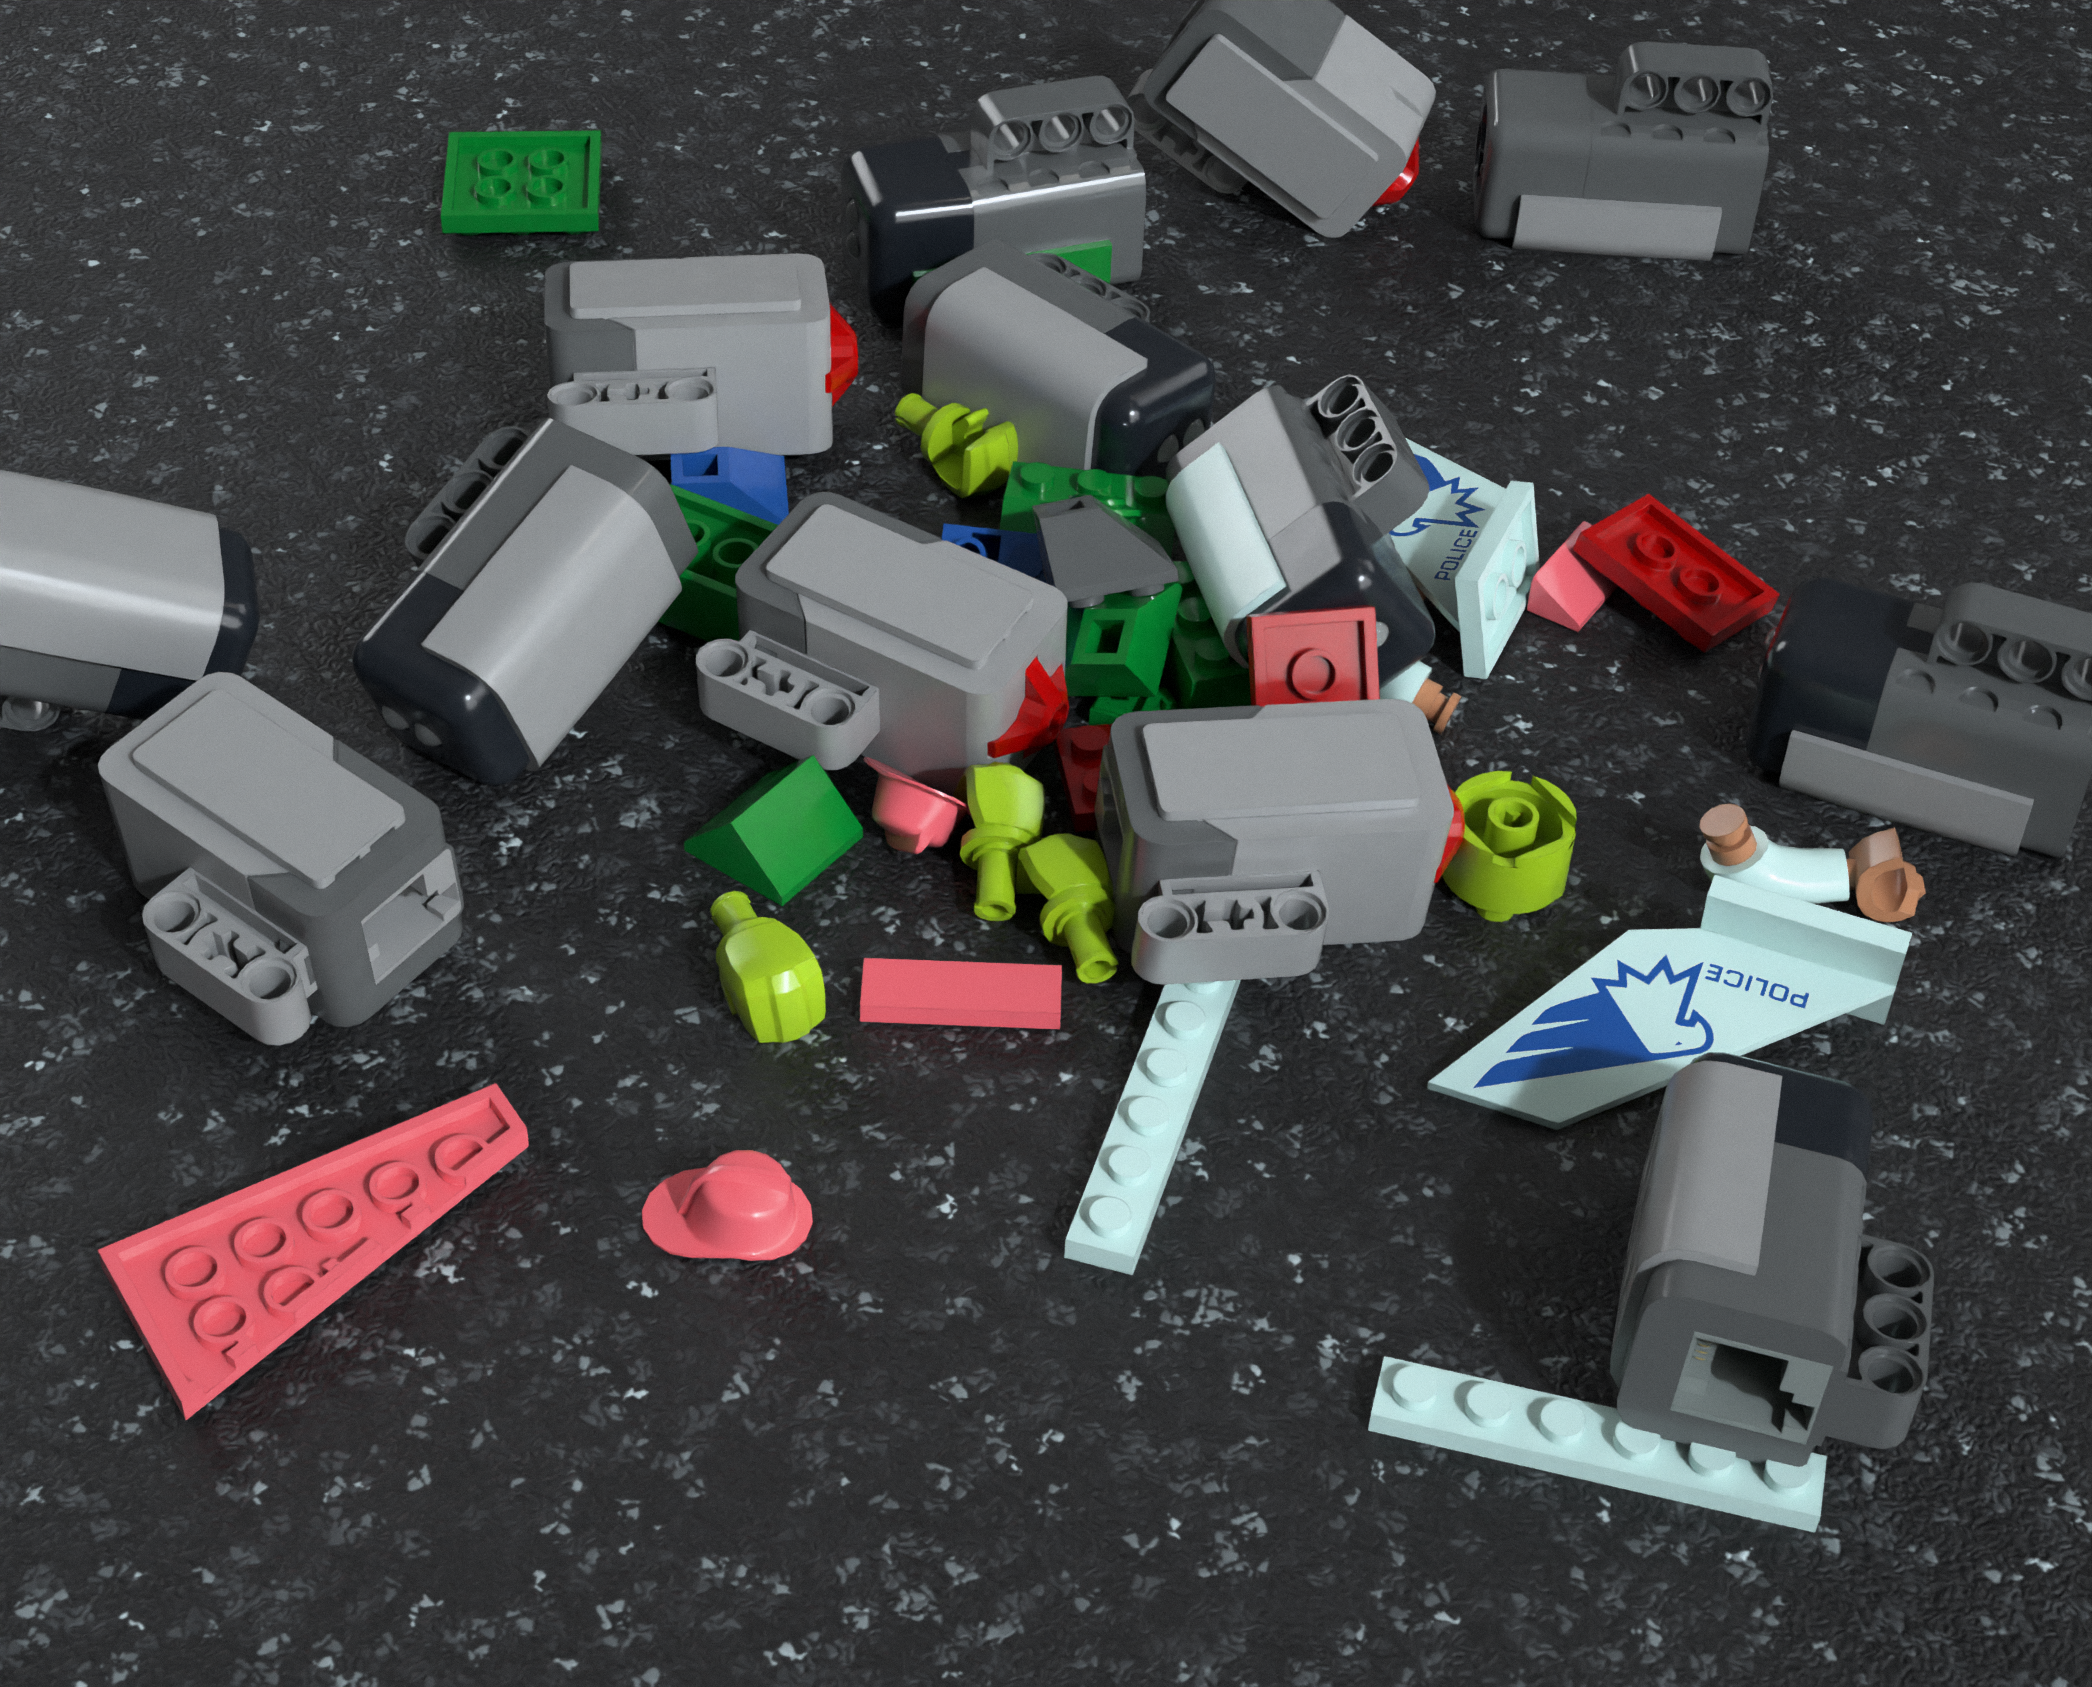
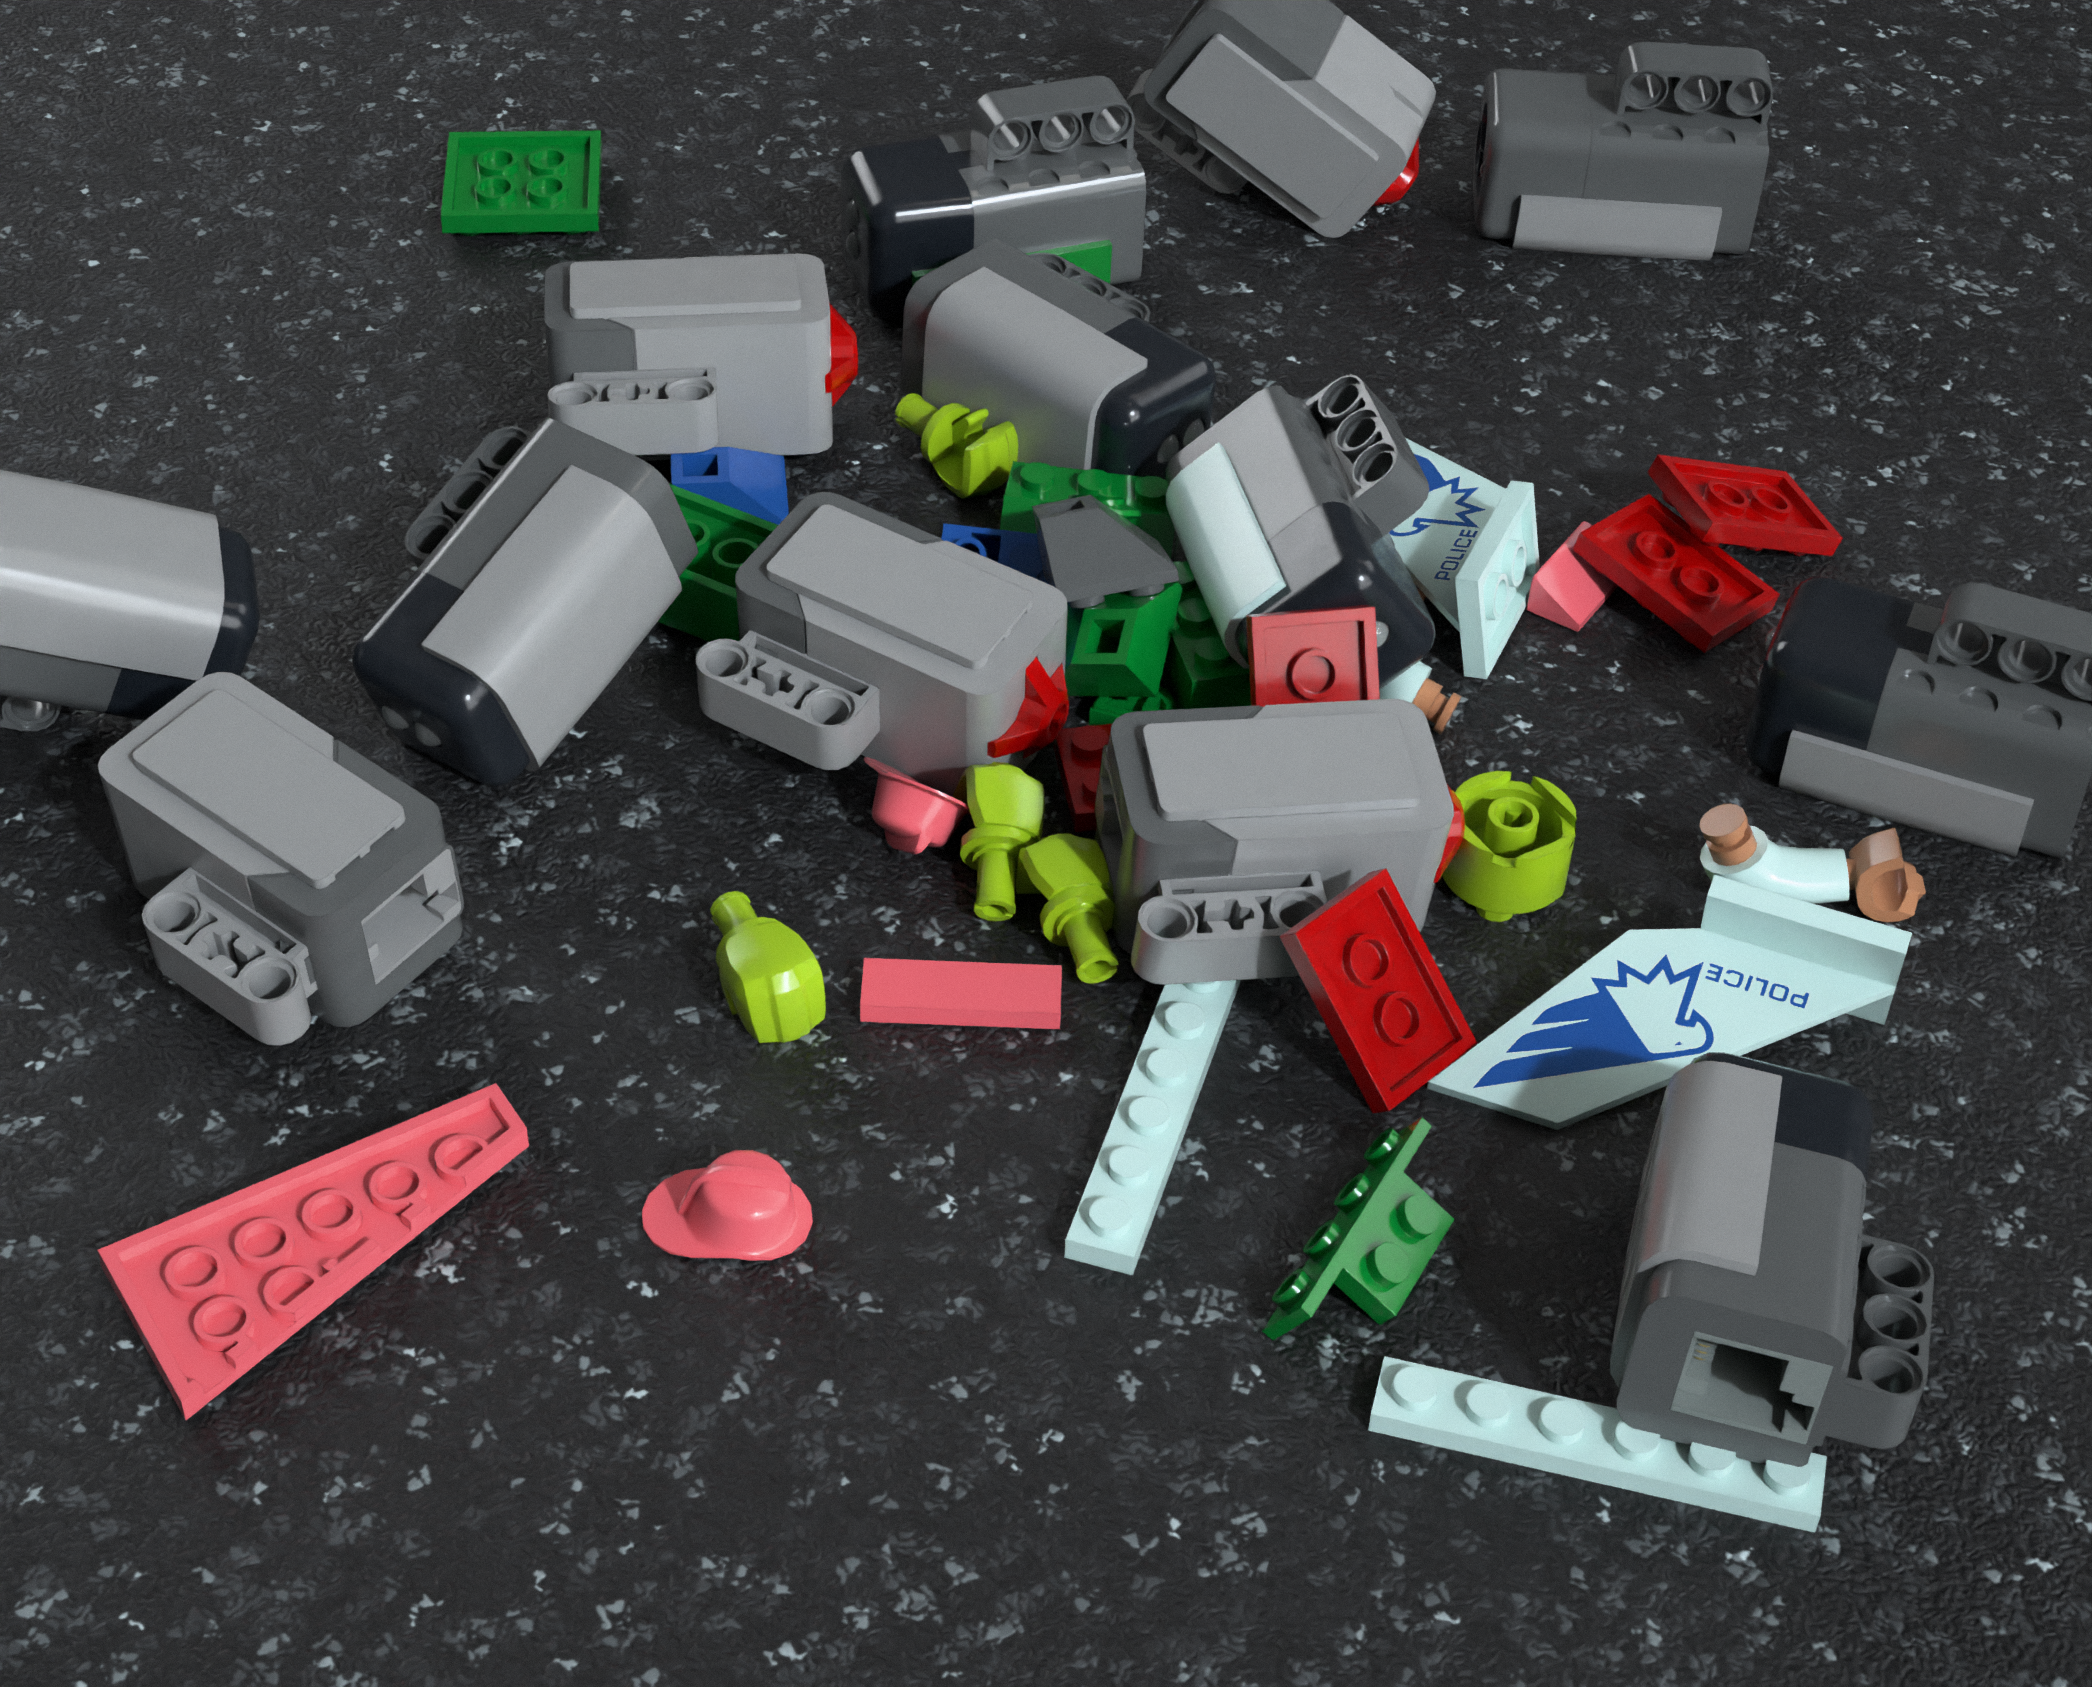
green slope [684,755,863,906] -> none
none -> green bracket [1262,1117,1454,1341]
none -> red plate [1279,868,1477,1113]
none -> red plate [1647,454,1843,556]

